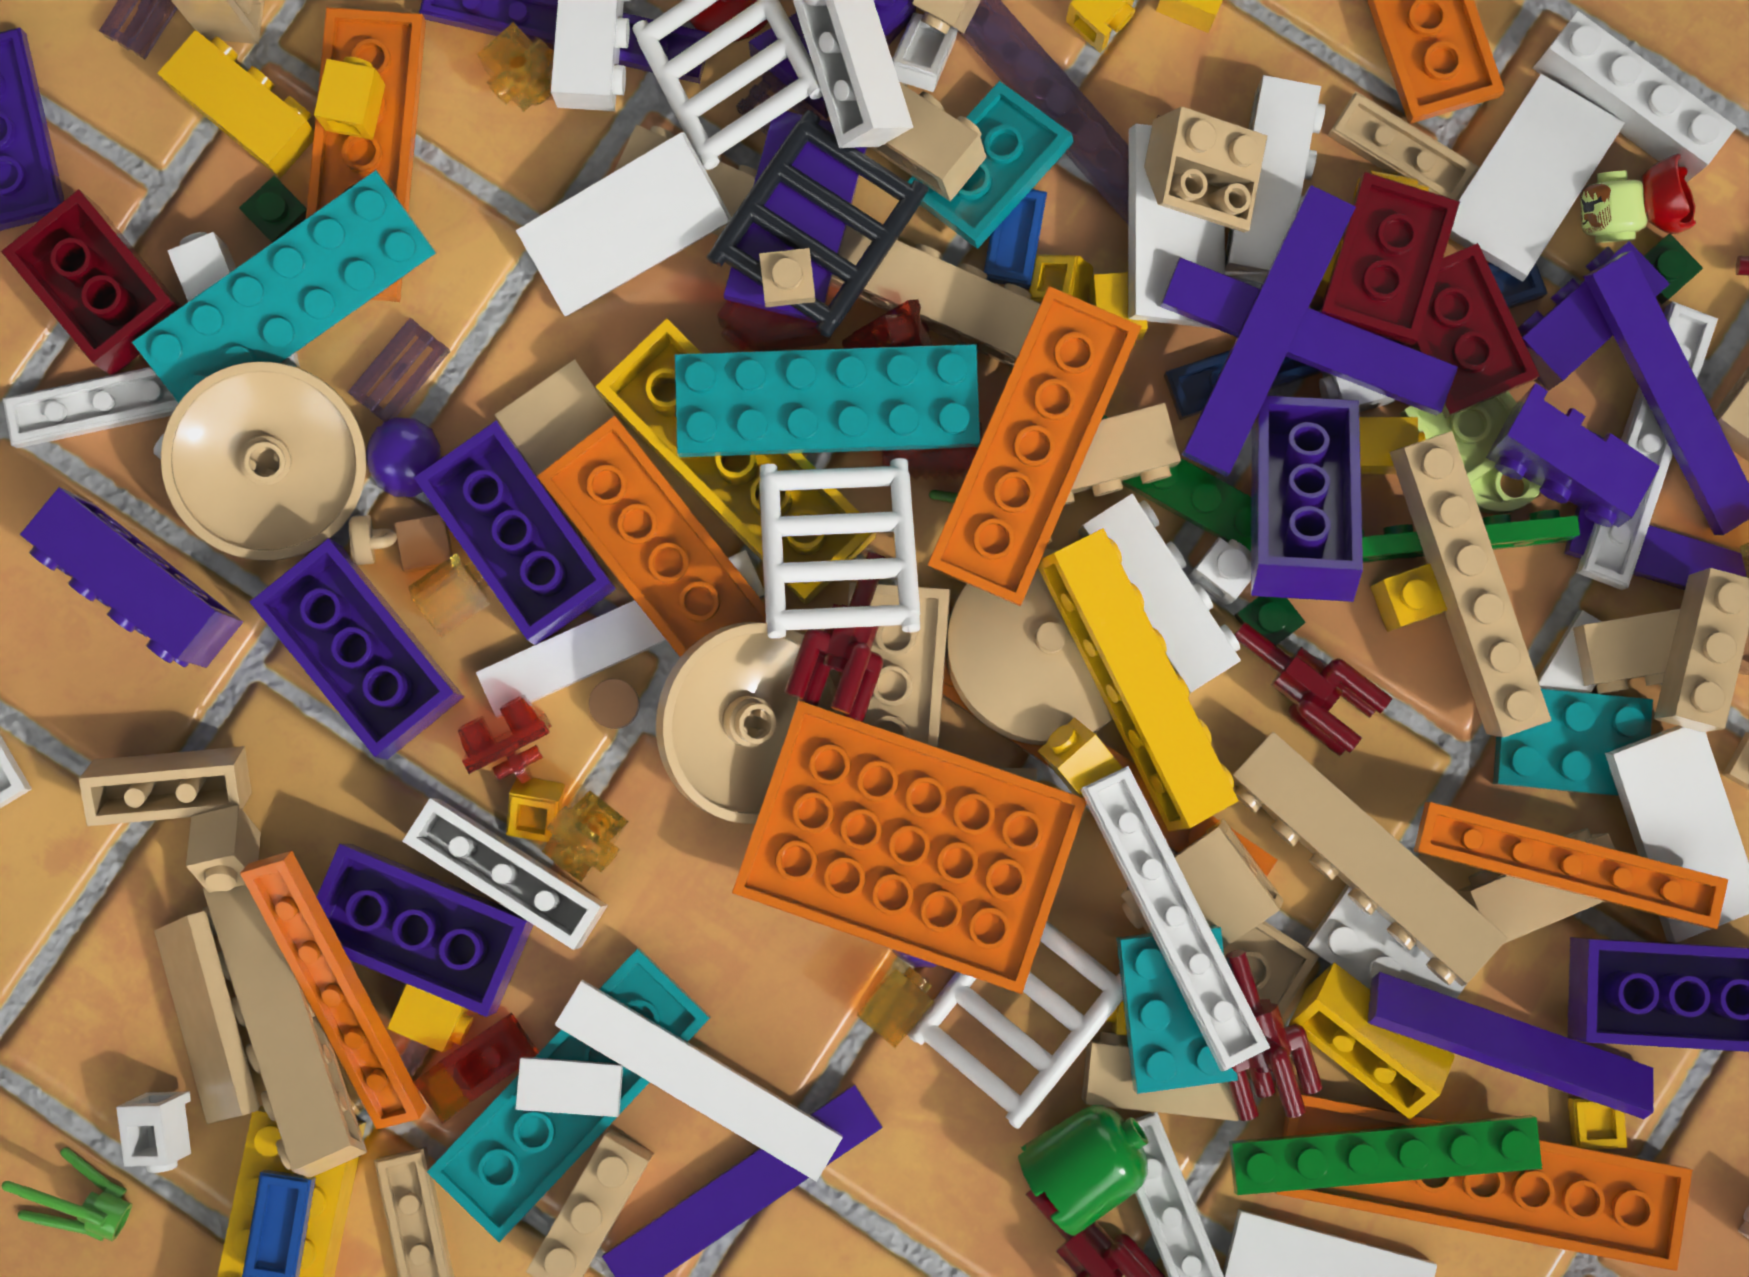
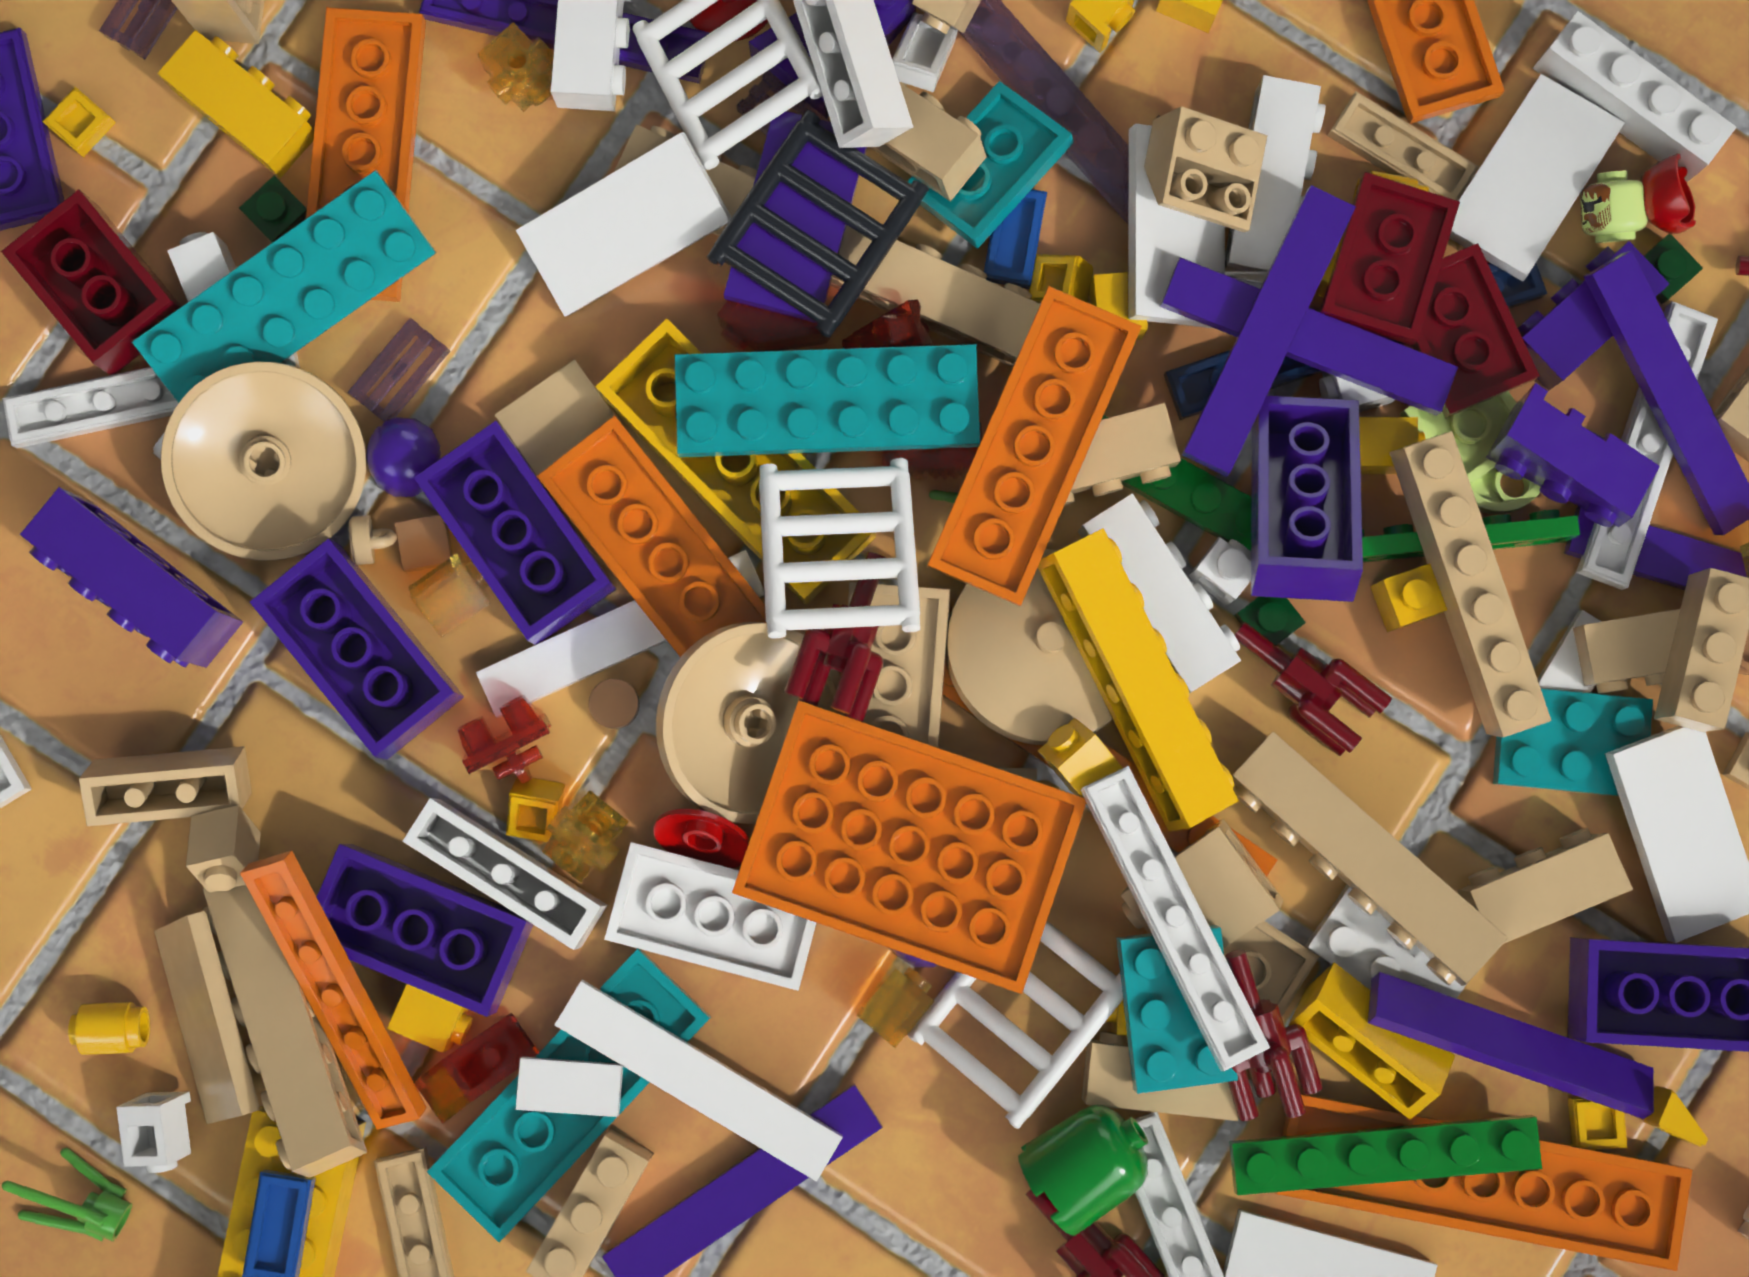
yellow brick [314,57,385,140] -> none
tan plate [759,248,815,307] -> none
orange plate [1413,802,1729,929] -> none
none -> yellow tile [42,87,116,158]
none -> yellow brick [68,1002,150,1055]
none -> white plate [604,842,816,991]
none -> red dish [653,809,750,868]
none -> yellow slope [1643,1086,1708,1147]

